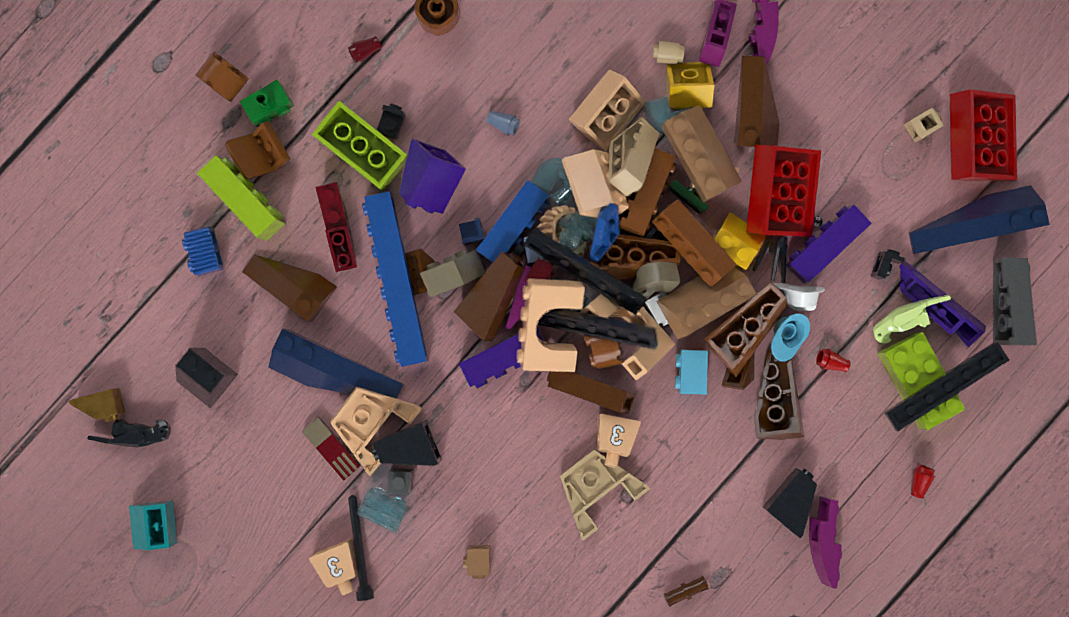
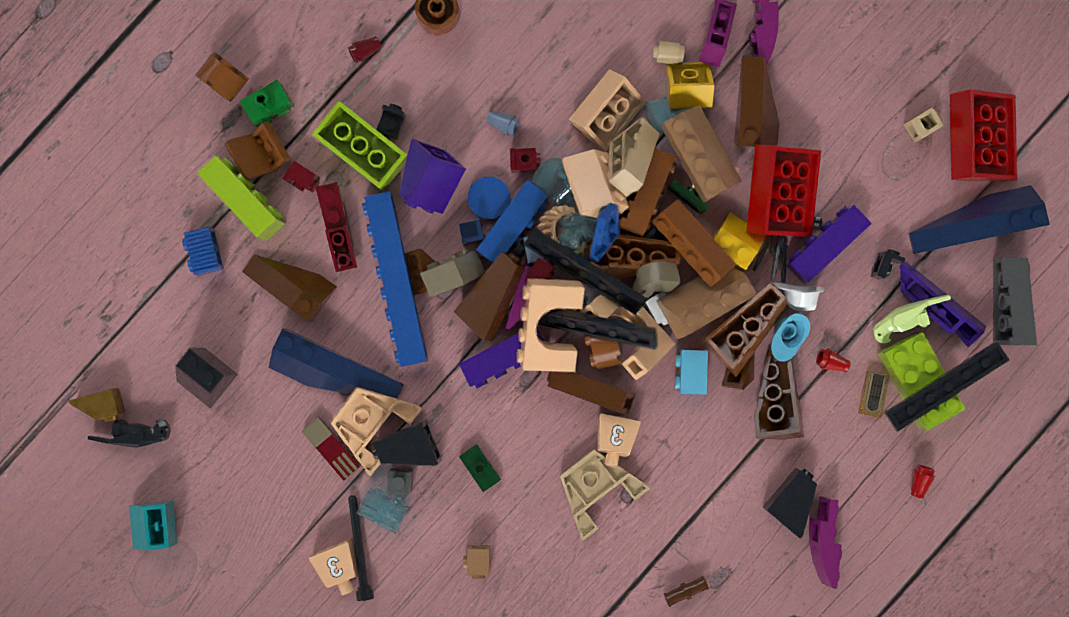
none -> dark red brick [282,161,320,193]
none -> dark green plate [459,444,501,492]
none -> blue tile [468,177,510,220]
none -> dark red brick [510,148,541,173]
none -> tile [858,371,890,418]

